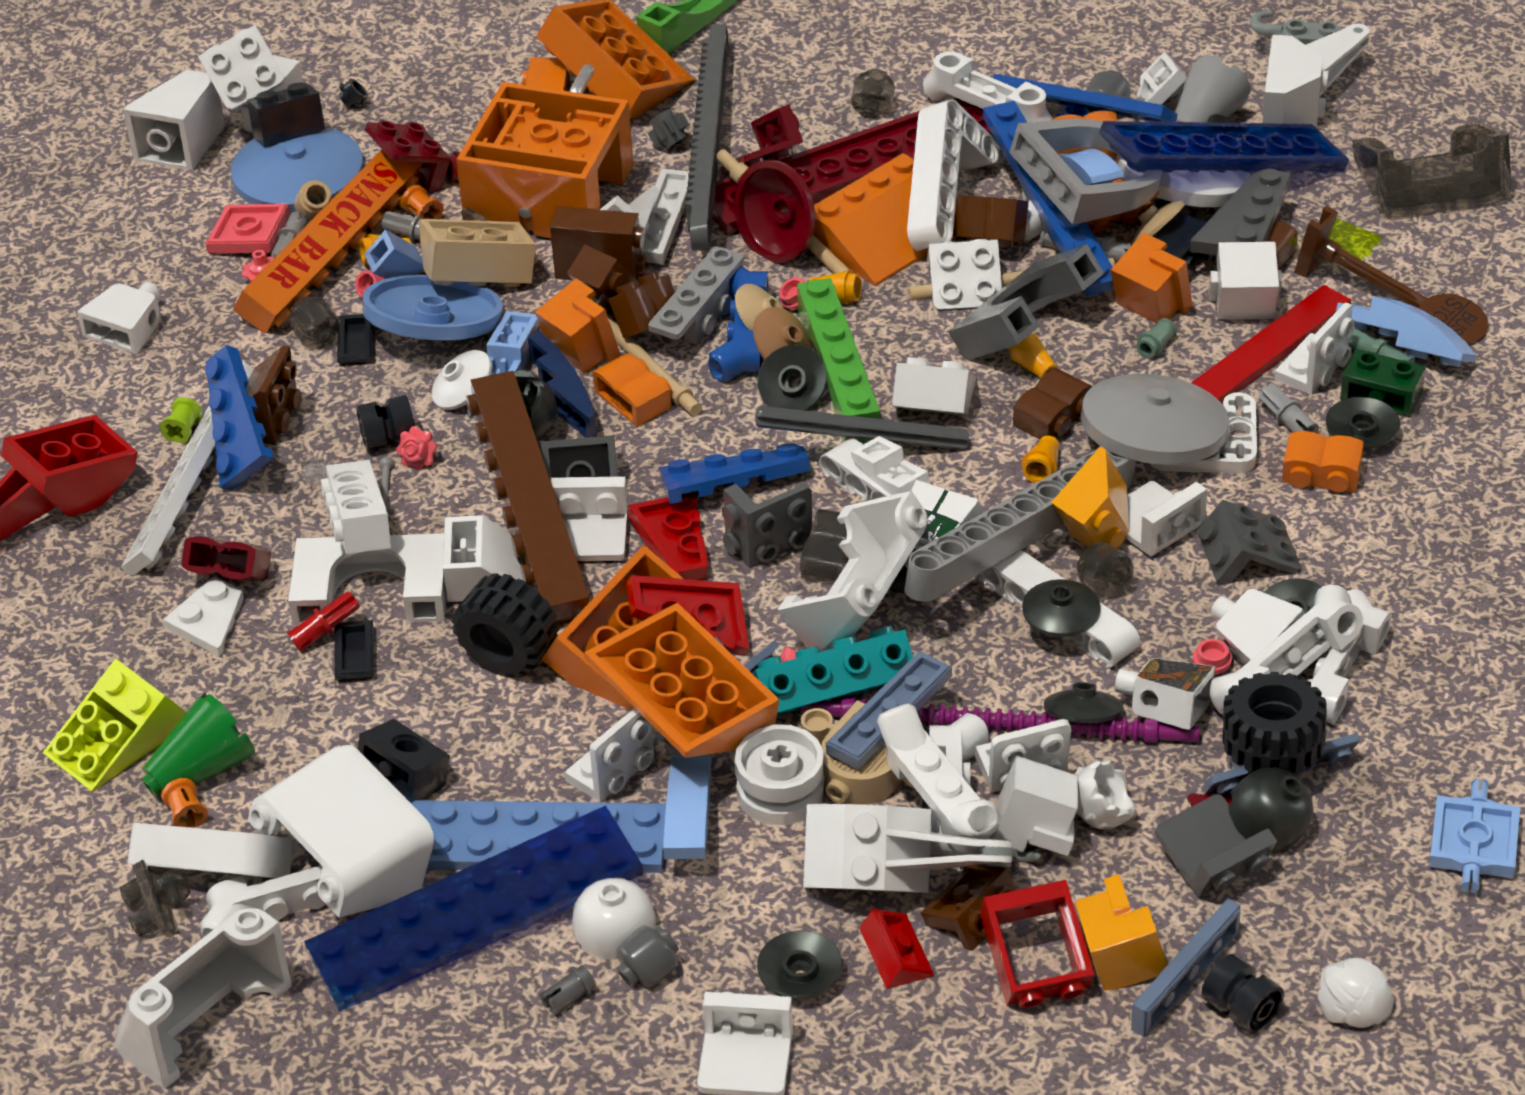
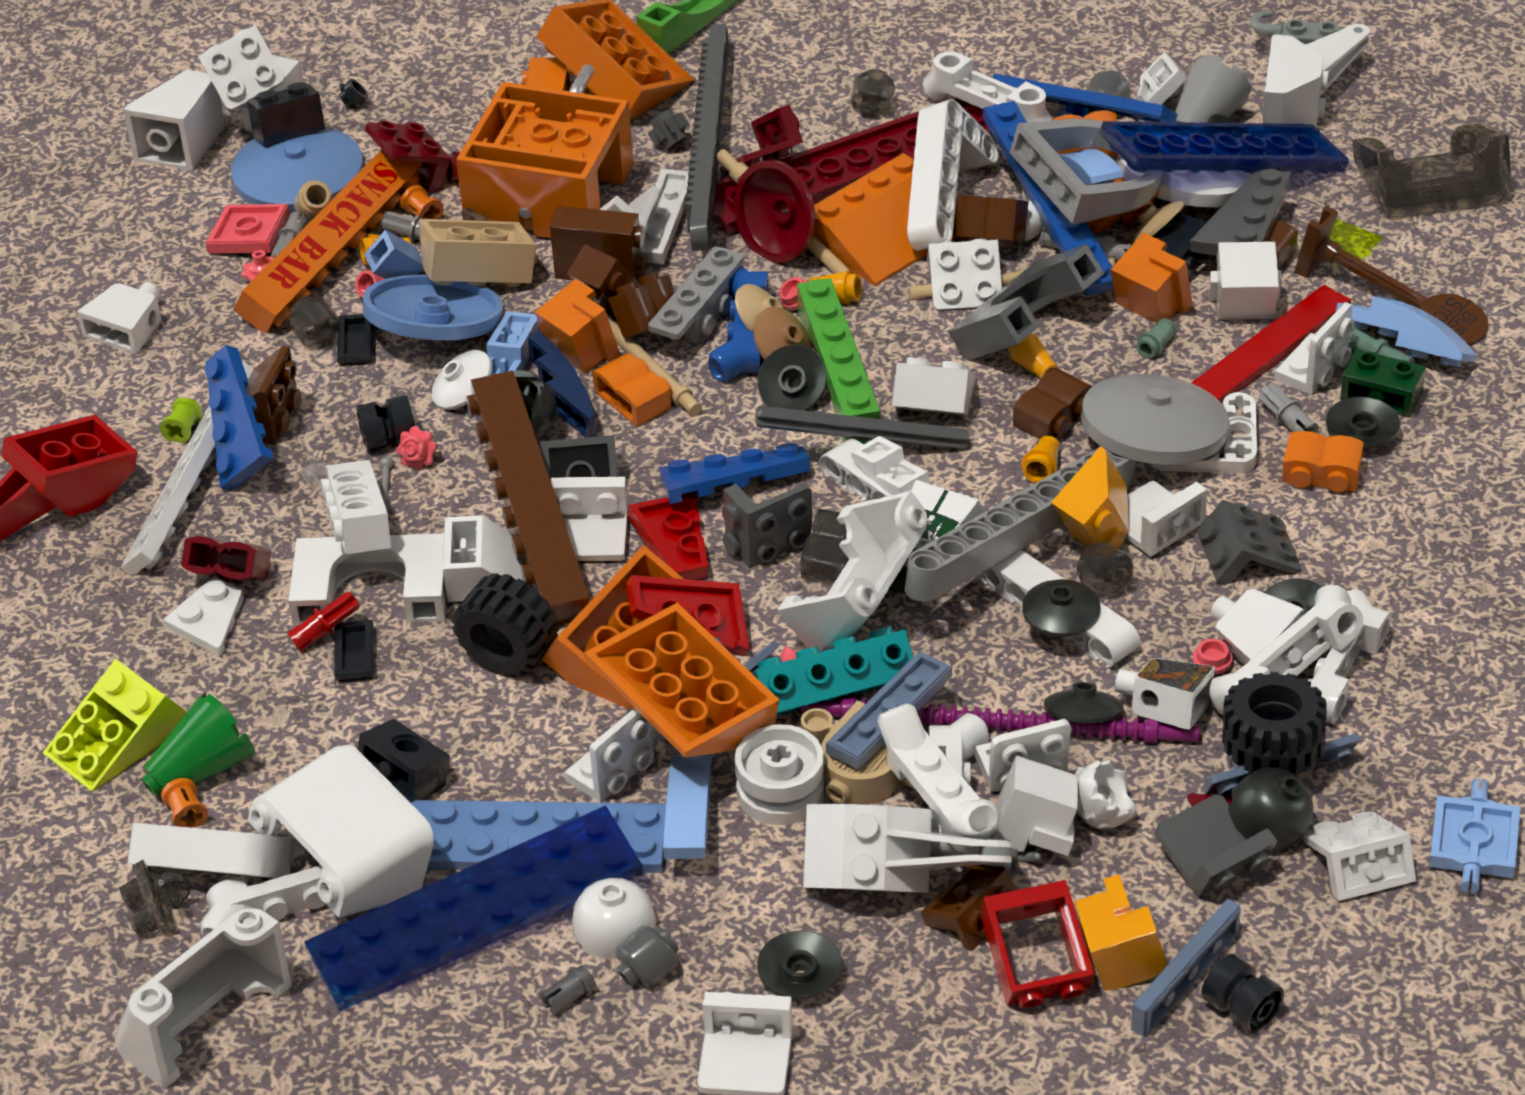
red slope [859,909,934,989] -> none
white hair [1317,958,1394,1028] -> none
none -> white bracket [1302,812,1416,901]

